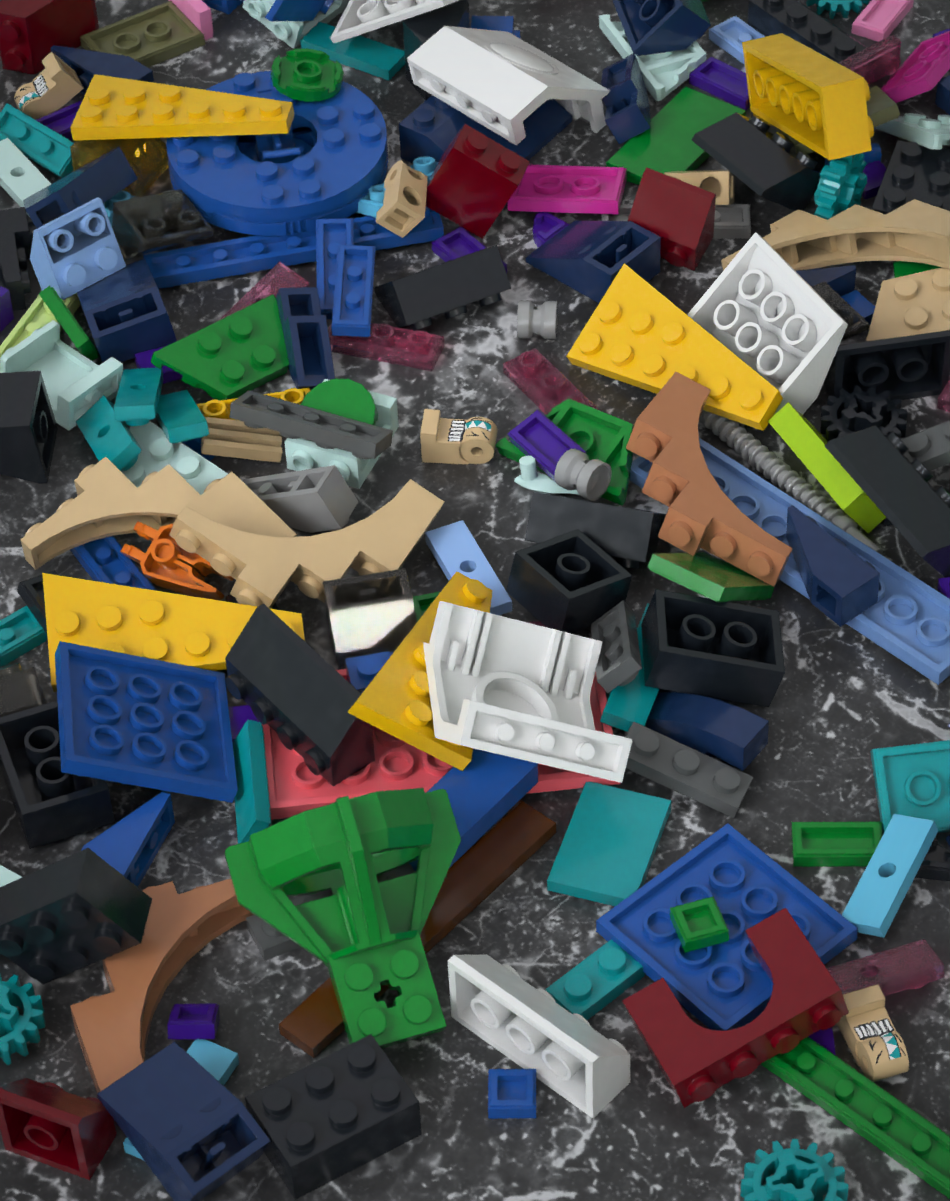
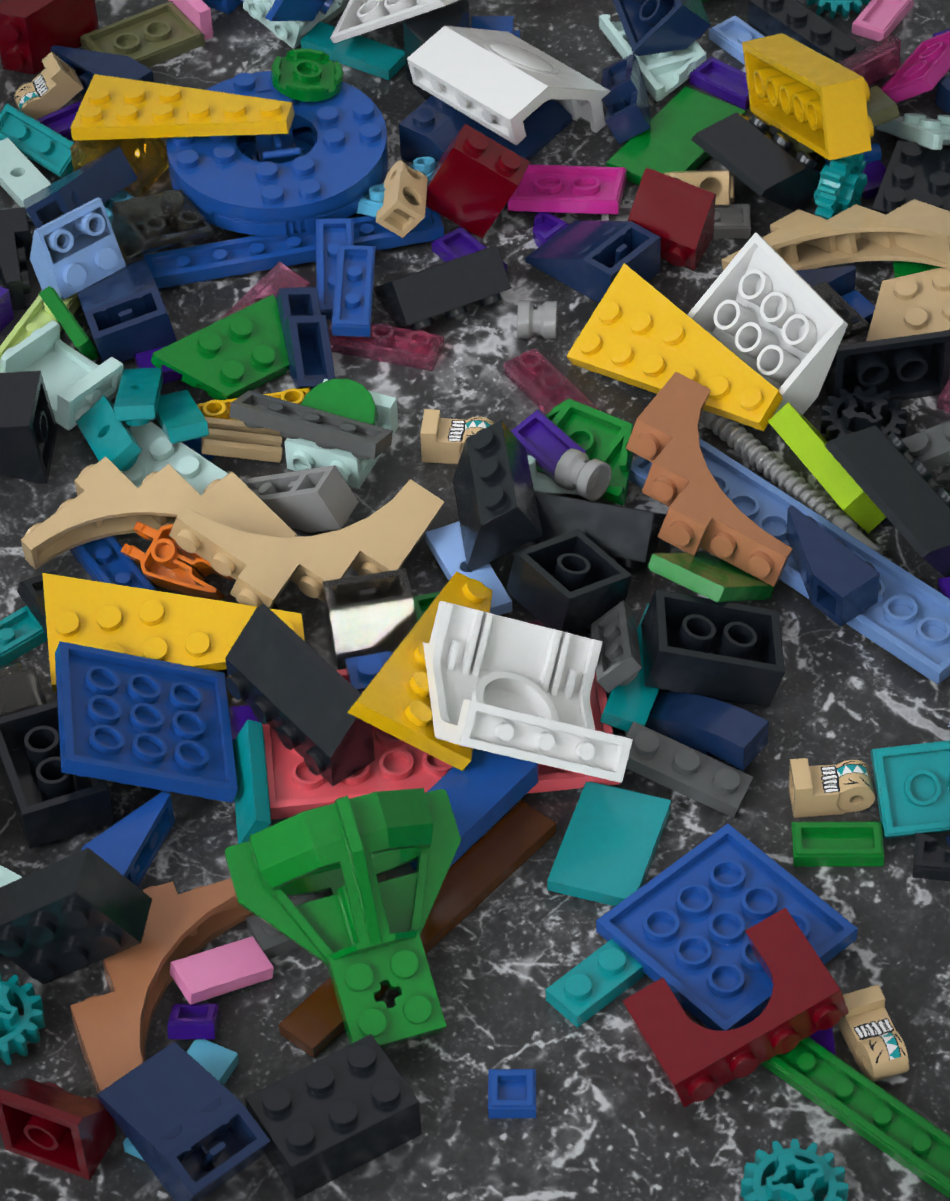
white slope [448,954,630,1118] -> none
green tile [670,896,729,953] -> none
clear pink tile [827,939,945,996] -> none
medium azure tile [842,814,938,938] -> none
none -> bright pink tile [169,936,274,1005]
none -> black slope [453,420,543,571]
none -> tan leg [788,758,876,818]

